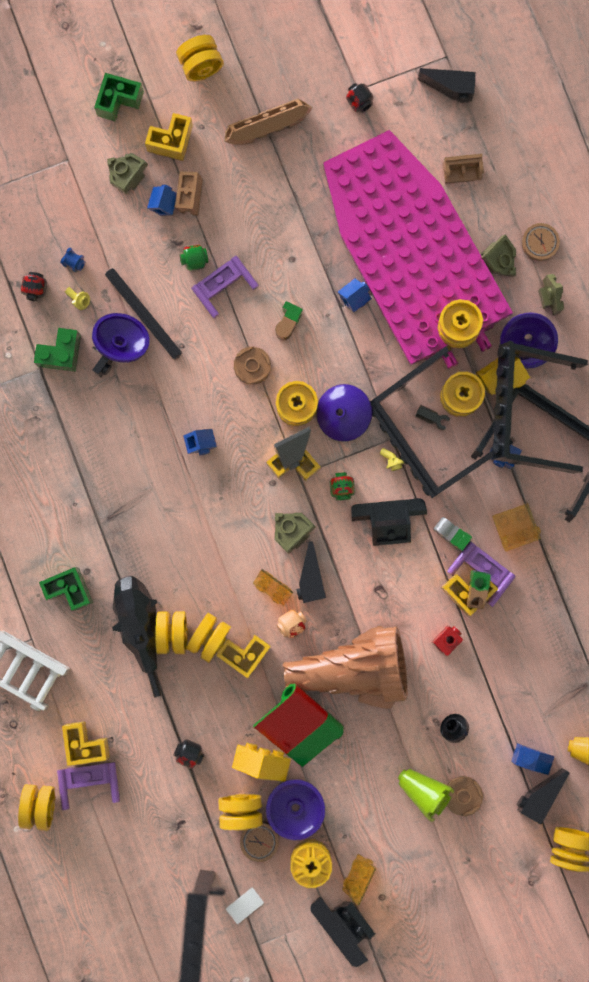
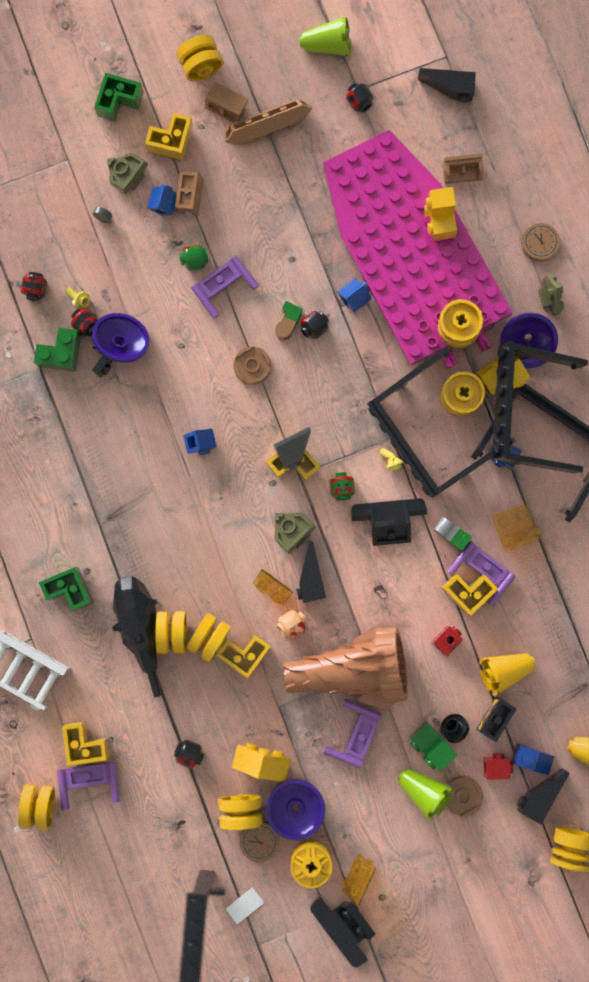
blue brick [60,247,86,272] -> none
black axle [105,268,182,359] -> none
red door [253,683,344,767] -> none
yellow wheel [276,381,318,426] -> none
dark purple dish [316,384,372,442] -> none
pearl dark grey bar [415,405,450,430] -> none
leg [467,570,491,610] -> none
olive plate [481,234,516,277] -> none
none -> black head [71,308,99,337]
none -> dark grey tile [92,207,112,223]
none -> medium nougat hinge [205,82,248,123]
none -> lime cone [300,17,351,56]
none -> black head [301,311,329,339]
none -> medium lavender plate [323,699,382,769]
none -> green brick [410,721,457,771]
none -> yellow brick [424,187,457,241]
none -> black brick [476,696,517,742]
none -> yellow cone [479,653,536,696]
none -> red brick [483,753,514,779]

